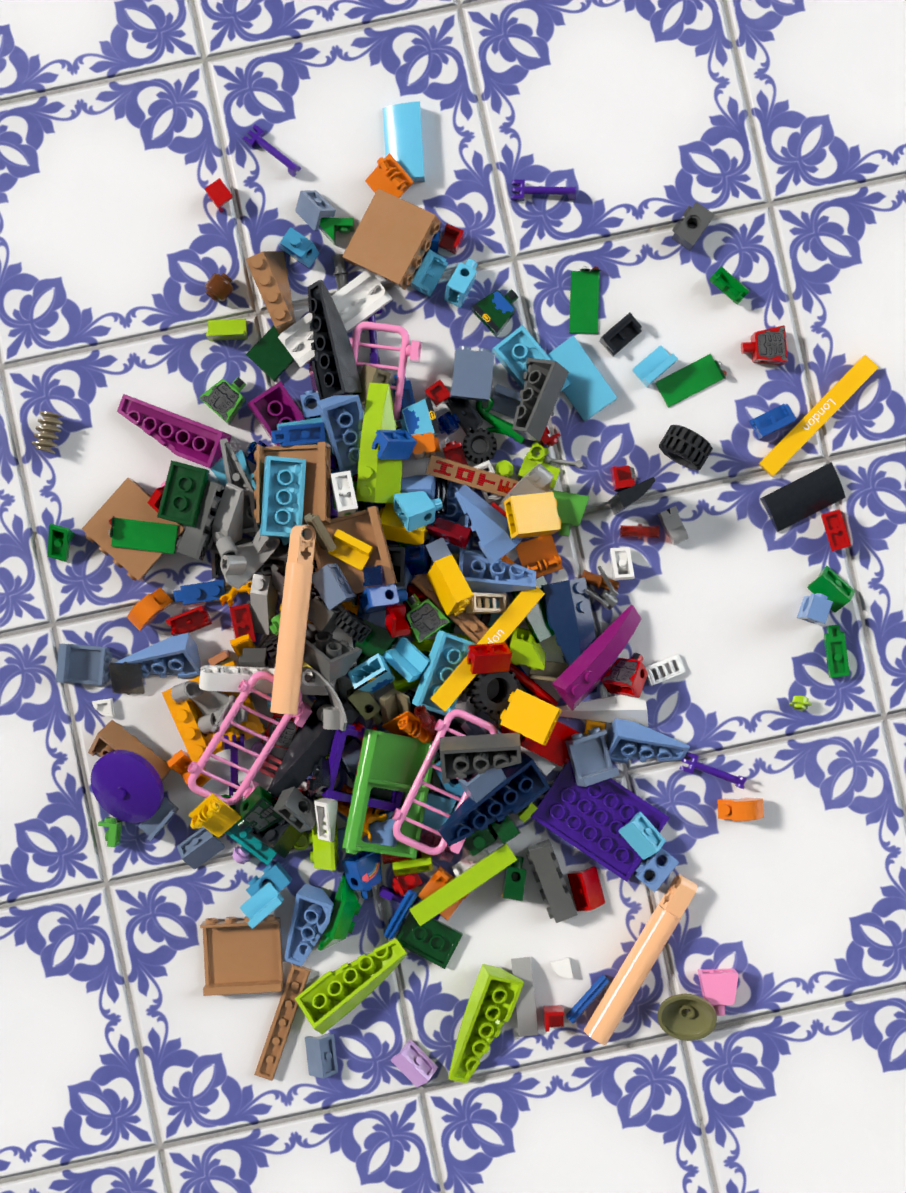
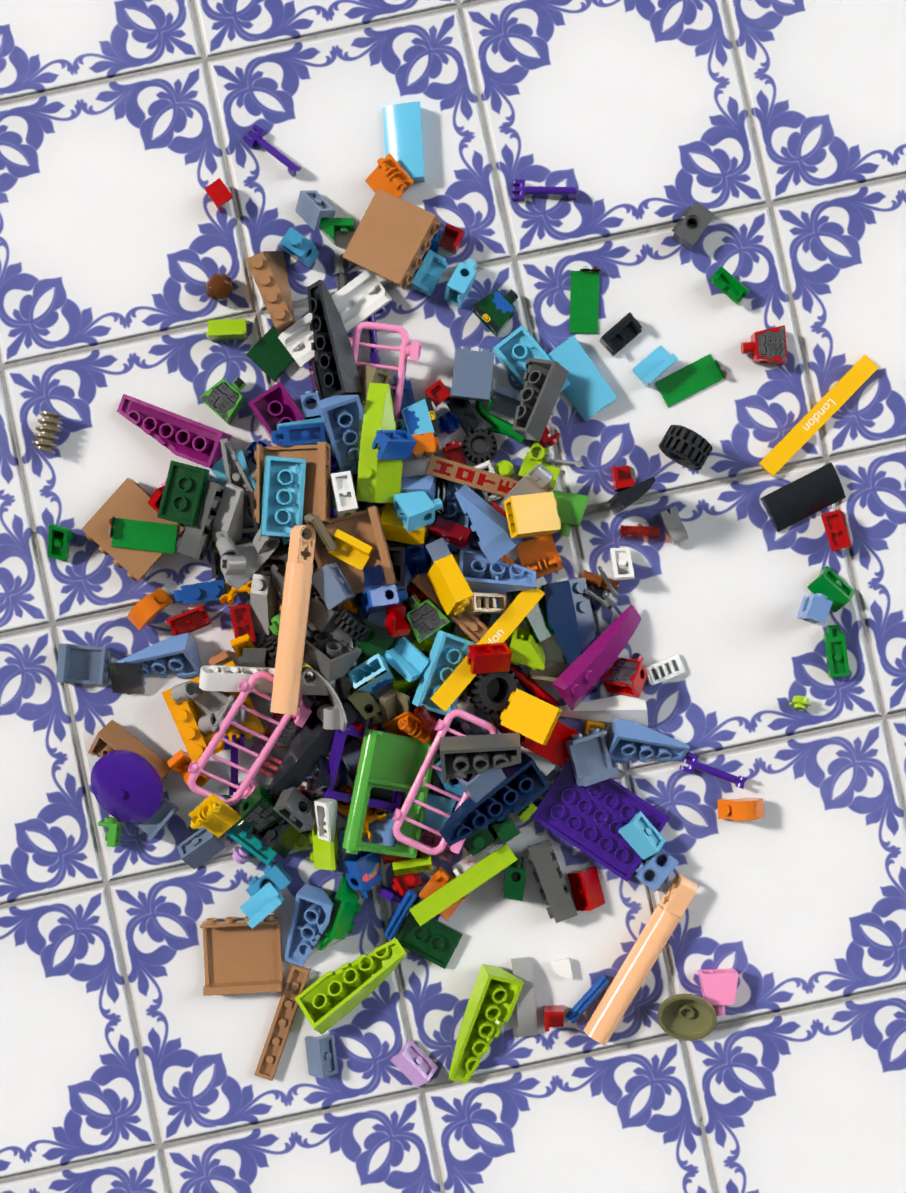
white tile [92,698,115,717] -> none
blue hinge [749,404,797,440] -> none

